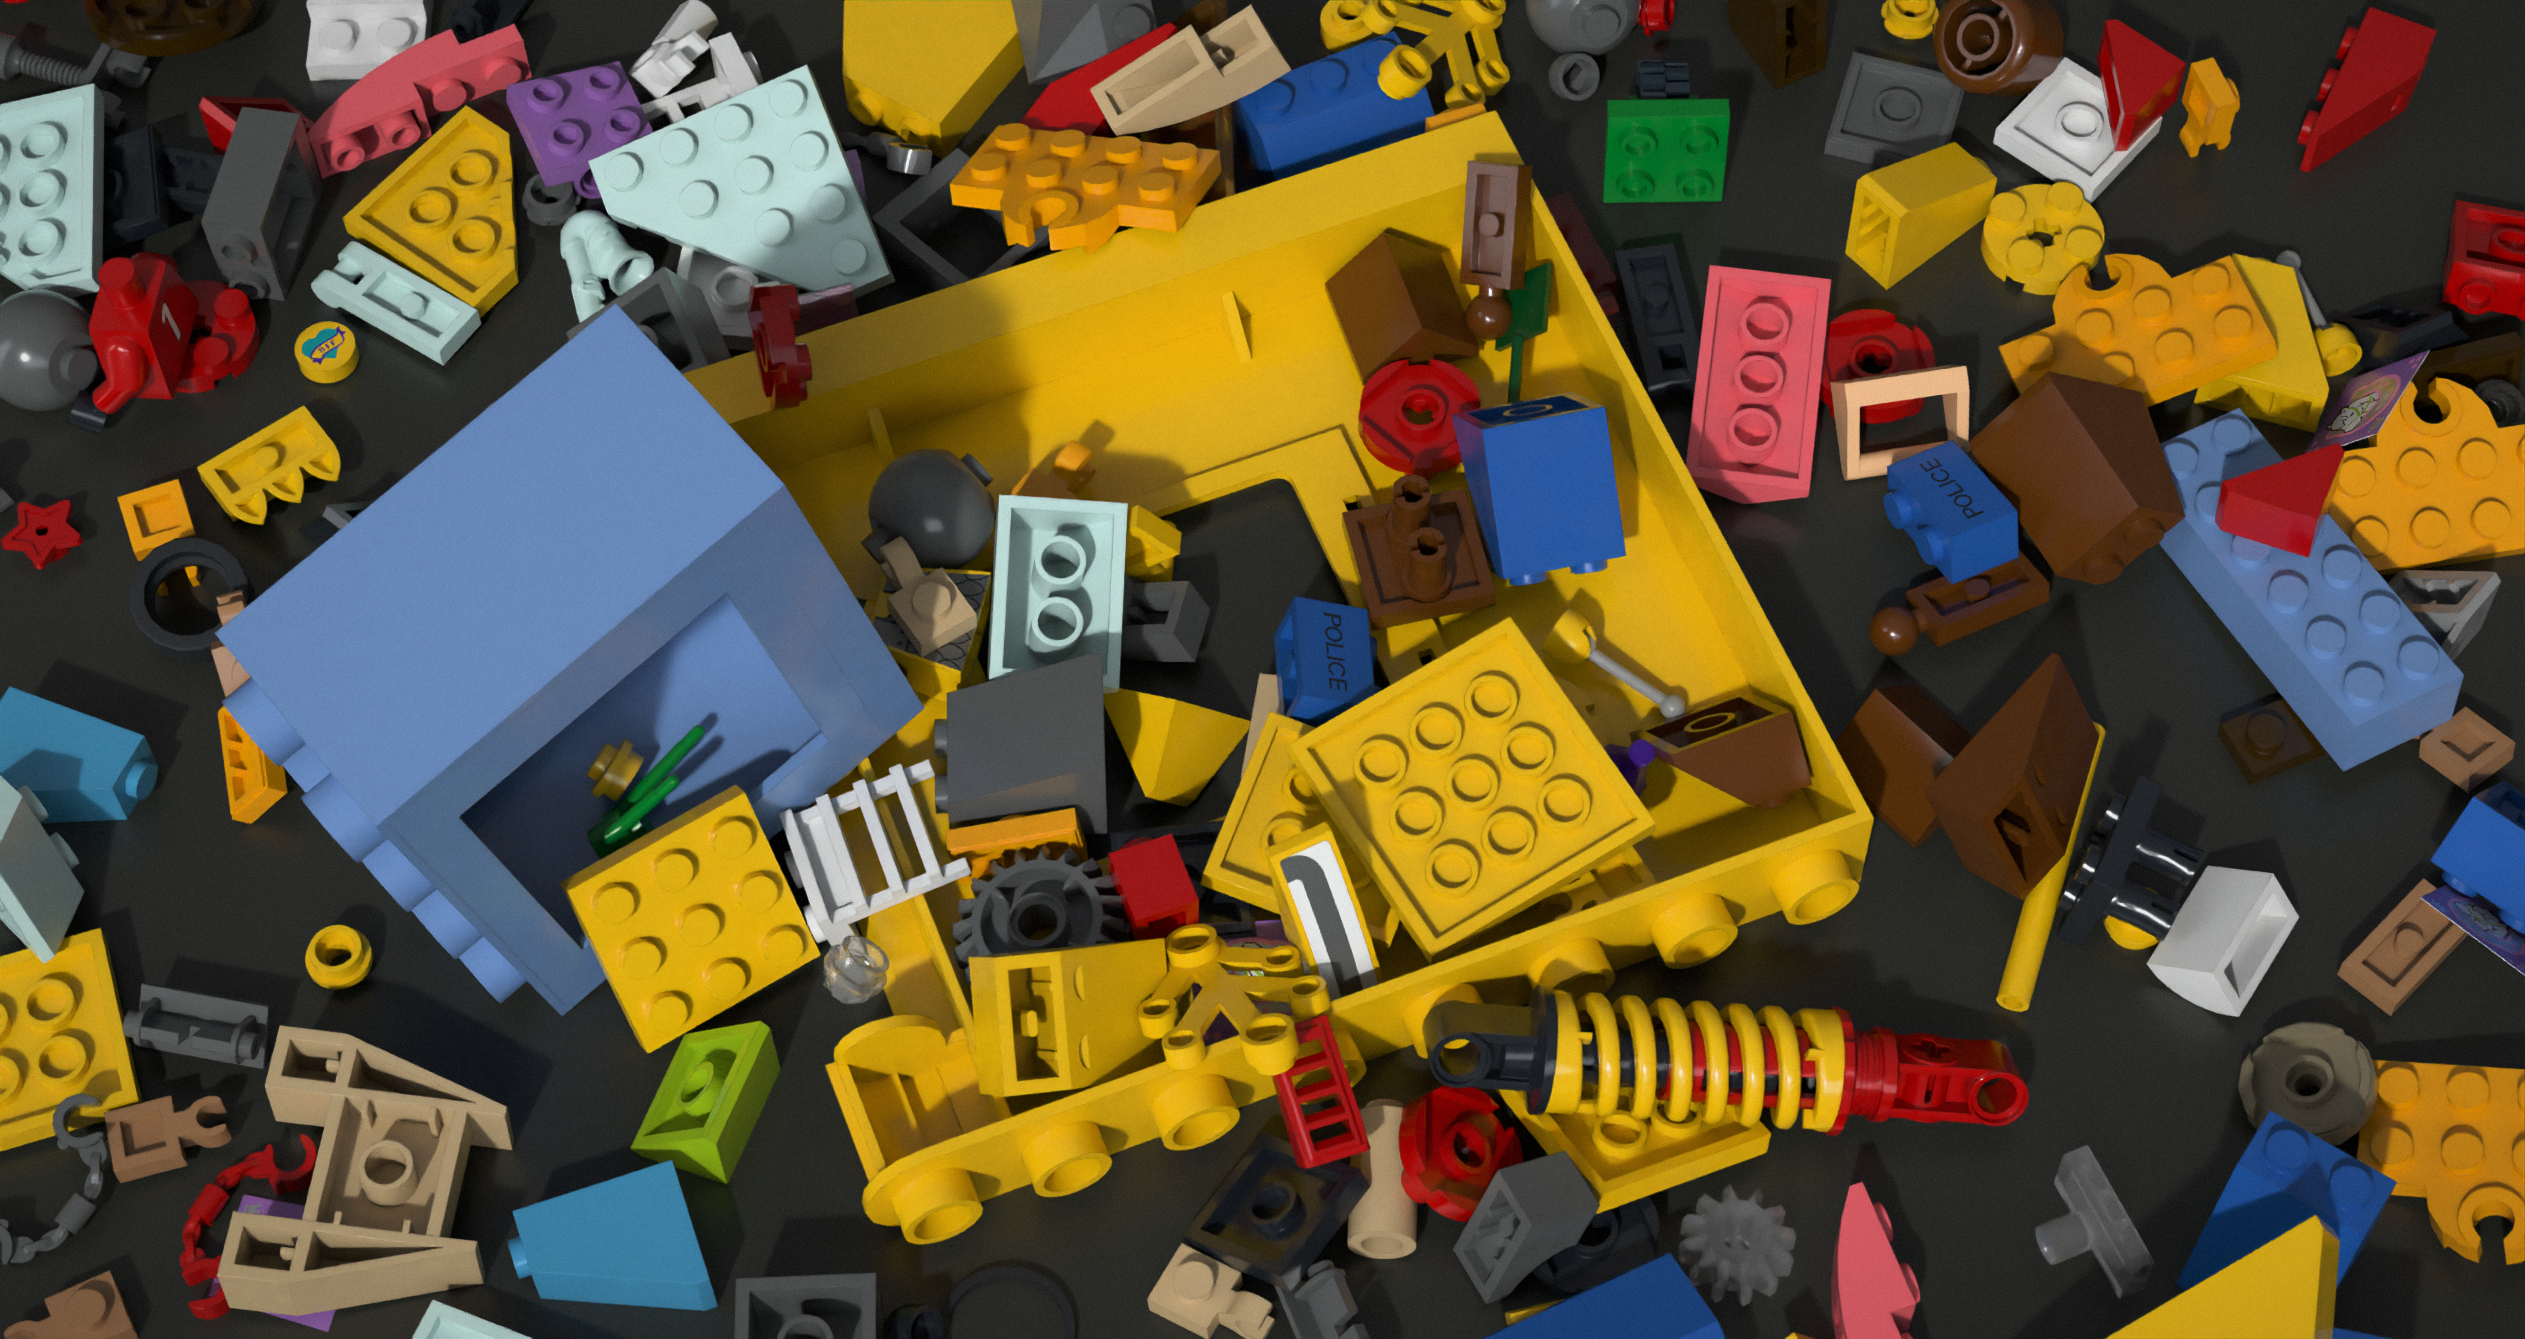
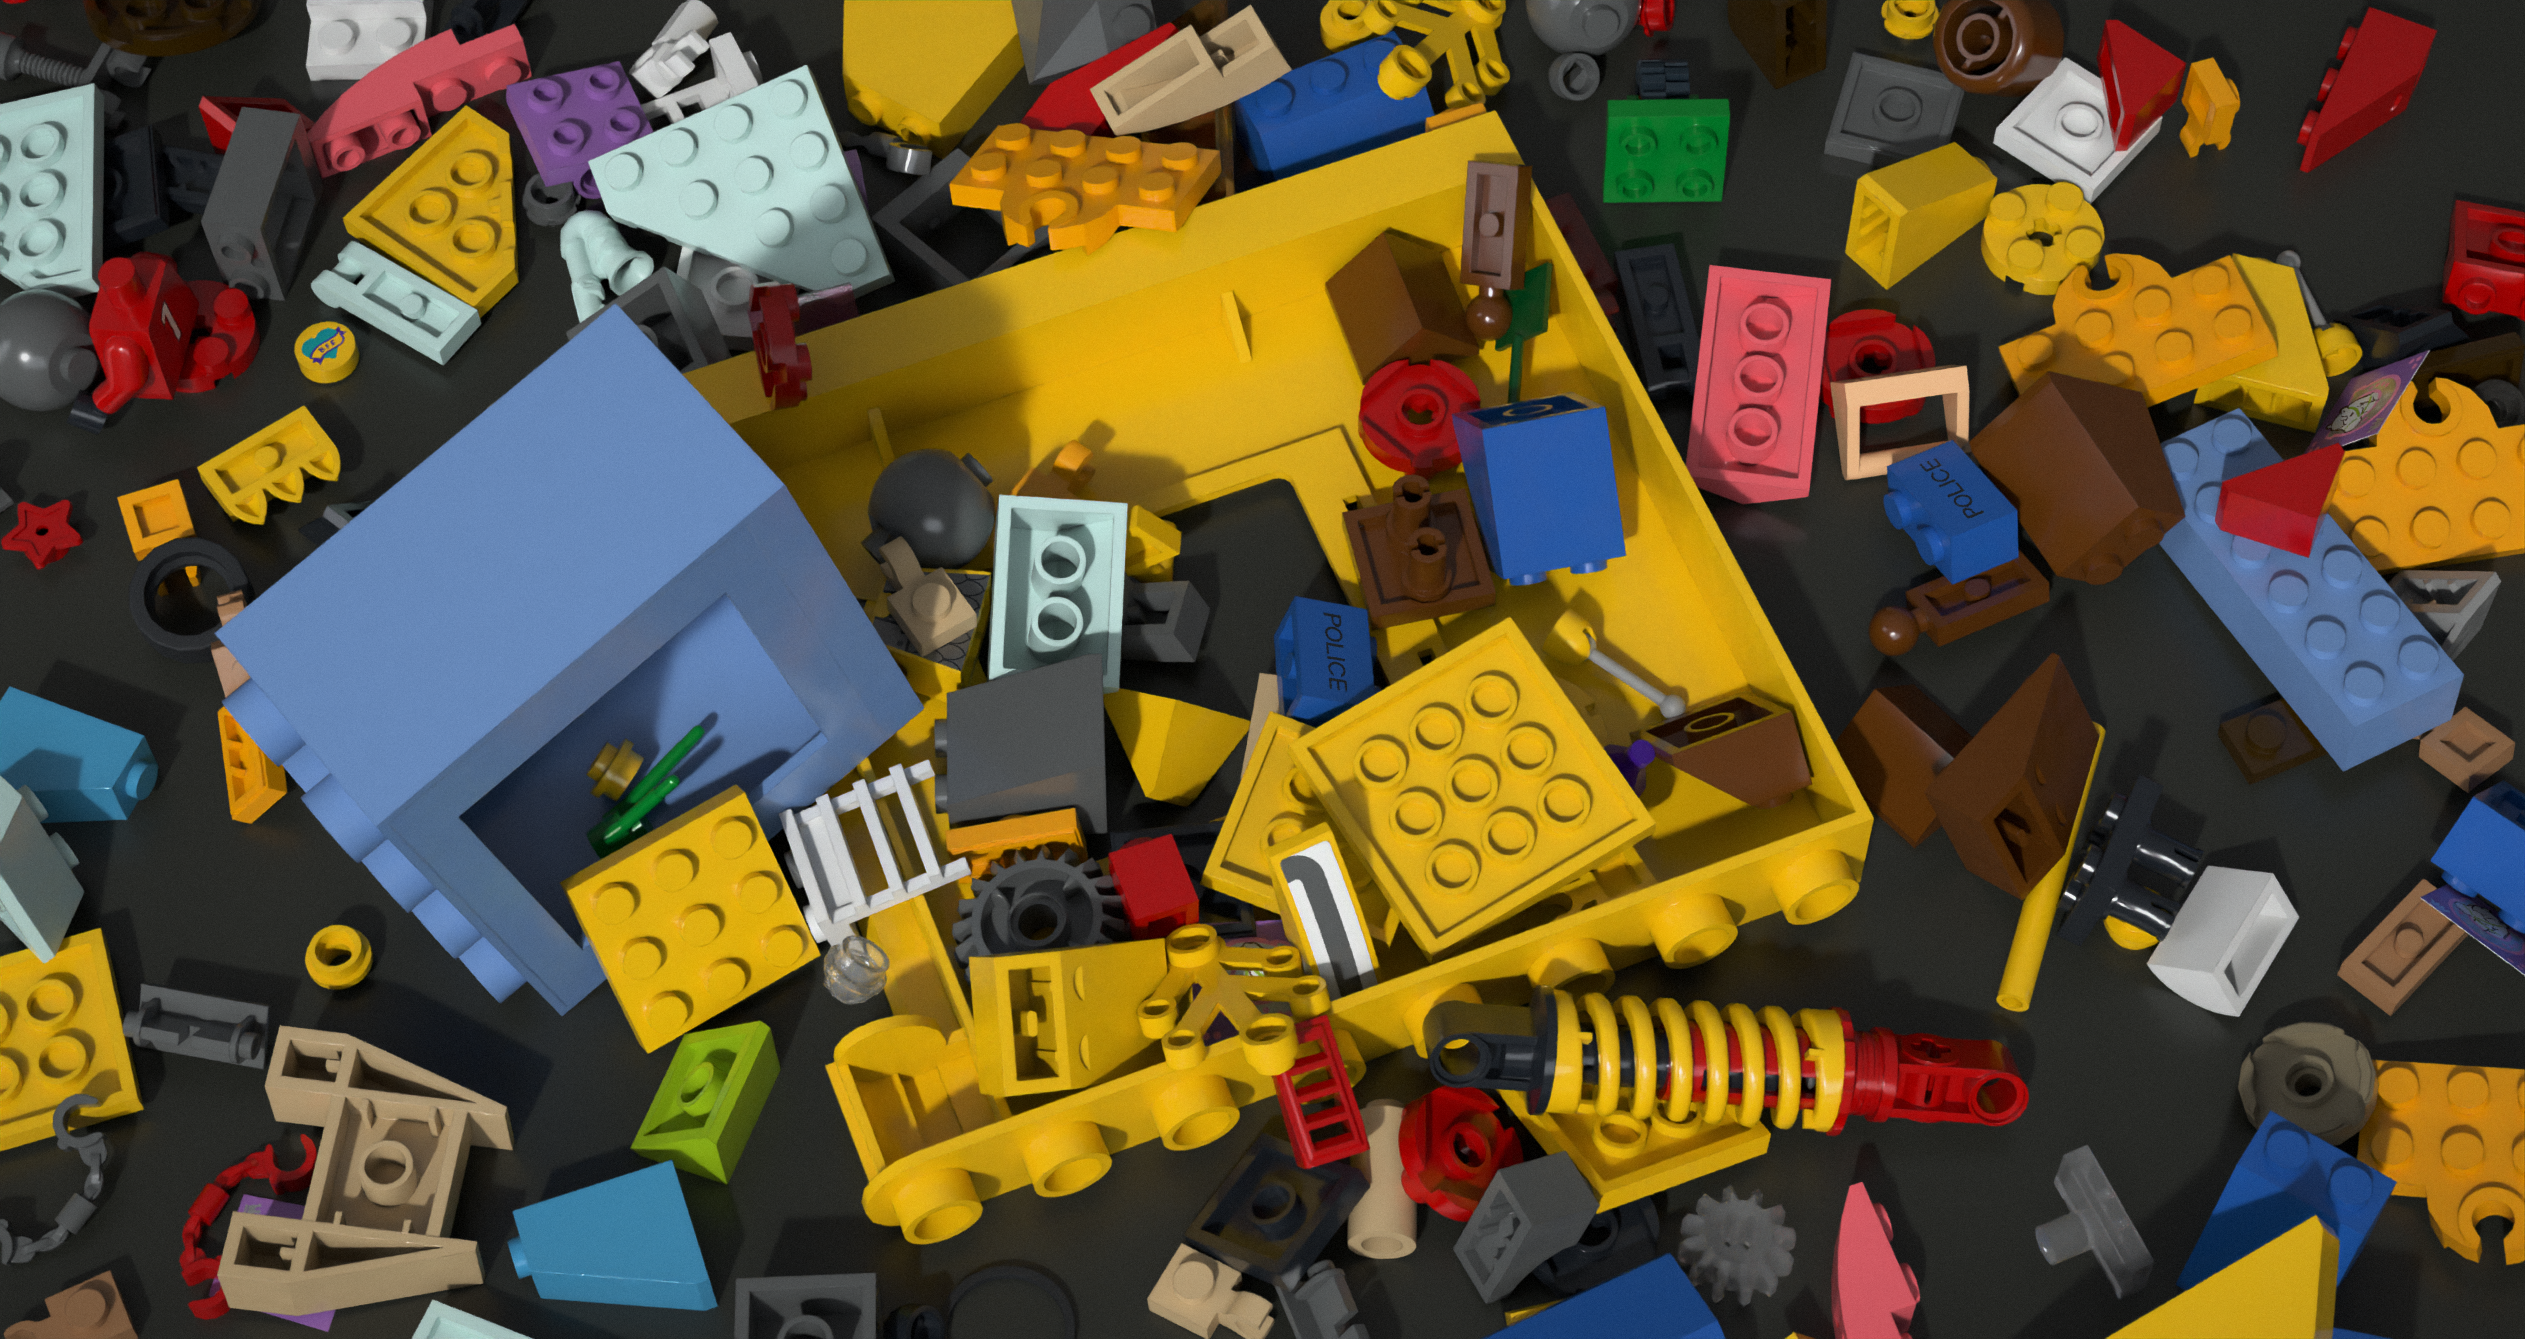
medium nougat plate [104,1095,232,1183] -> none

